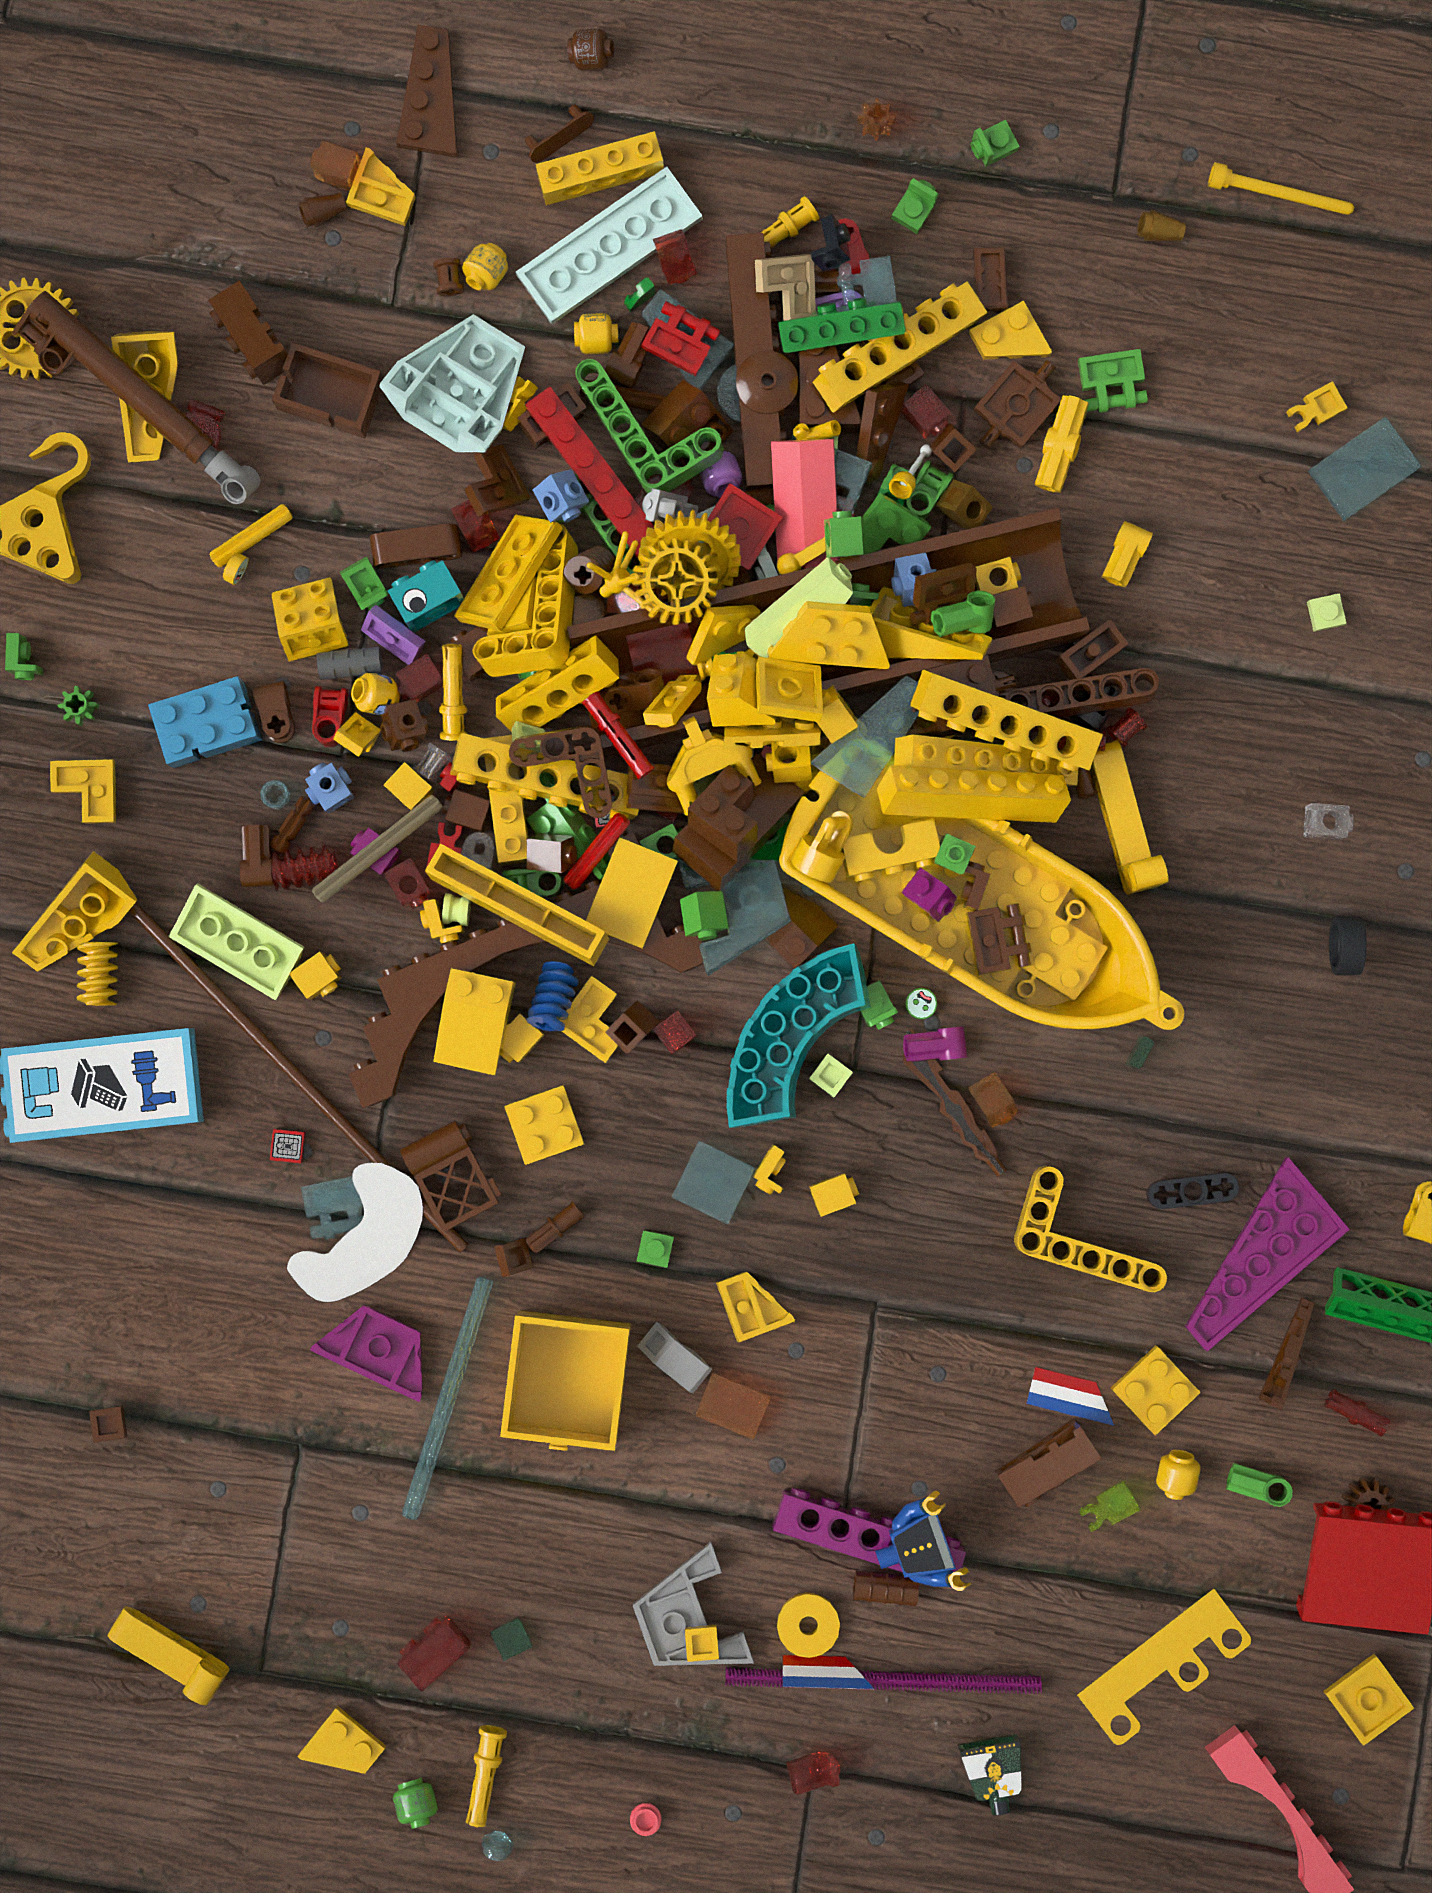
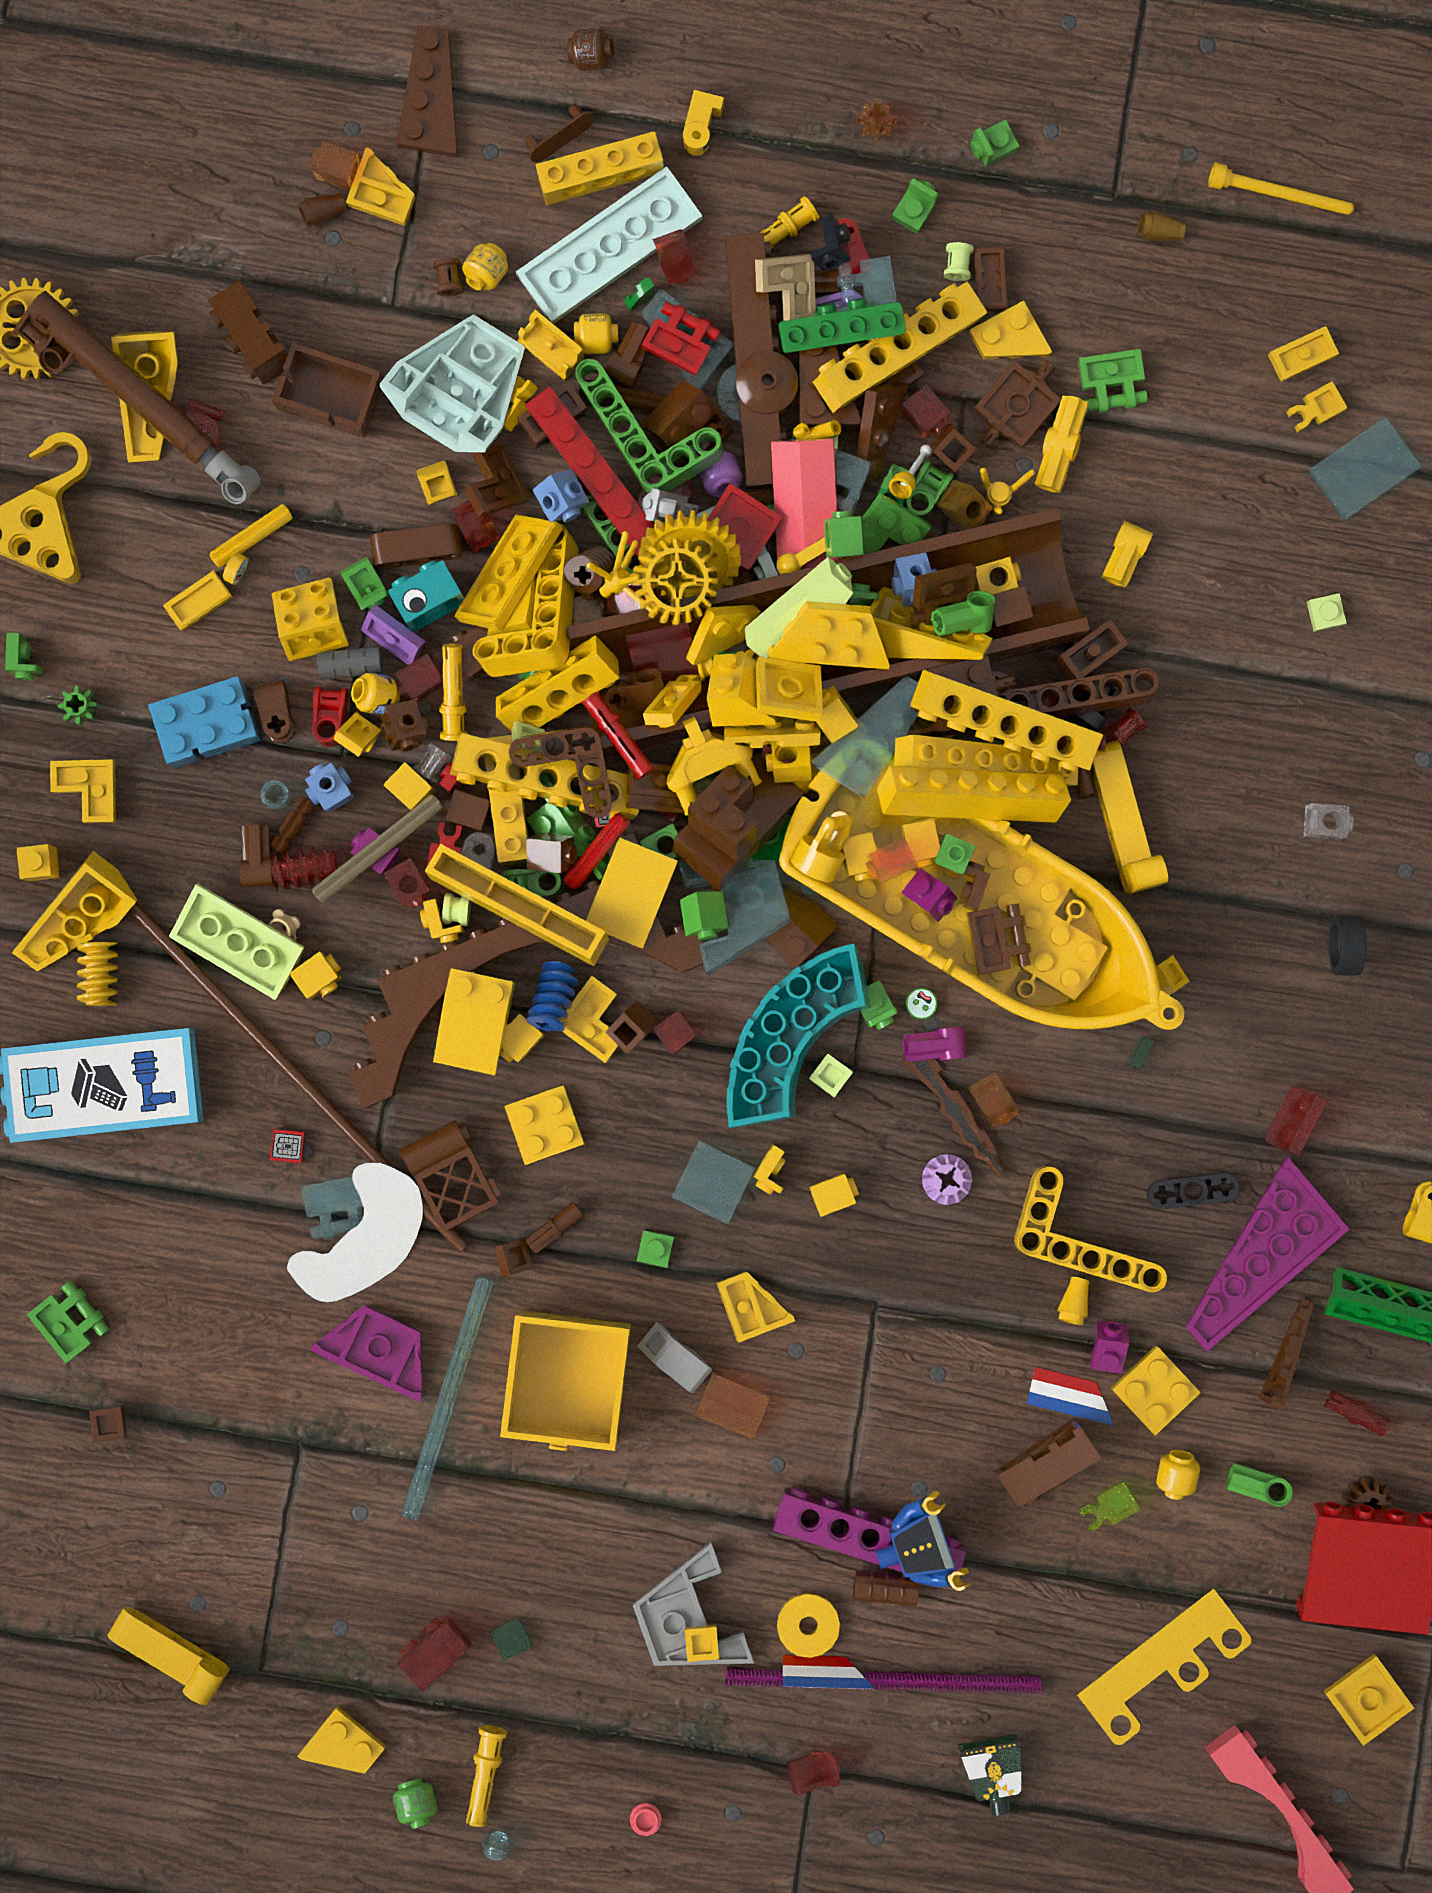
none -> yellow brick [17,844,60,882]
none -> bright green plate [27,1280,110,1364]
none -> yellow tile [163,570,233,632]
none -> tan plate [269,909,301,941]
none -> yellow slope [416,461,457,505]
none -> yellow hinge [517,310,584,381]
none -> yellow leg [683,90,724,156]
none -> clear orange brick [865,837,918,884]
none -> lavender gear [922,1154,972,1205]
none -> yellowish green bush [944,242,974,281]
none -> yellow plant [980,468,1035,515]
none -> yellow cone [1057,1277,1090,1325]
none -> magenta bracket [1090,1321,1129,1374]
none -> yellow plate [1156,955,1190,995]
none -> clear red bracket [1264,1086,1328,1156]
none -> yellow plate [1268,326,1339,382]

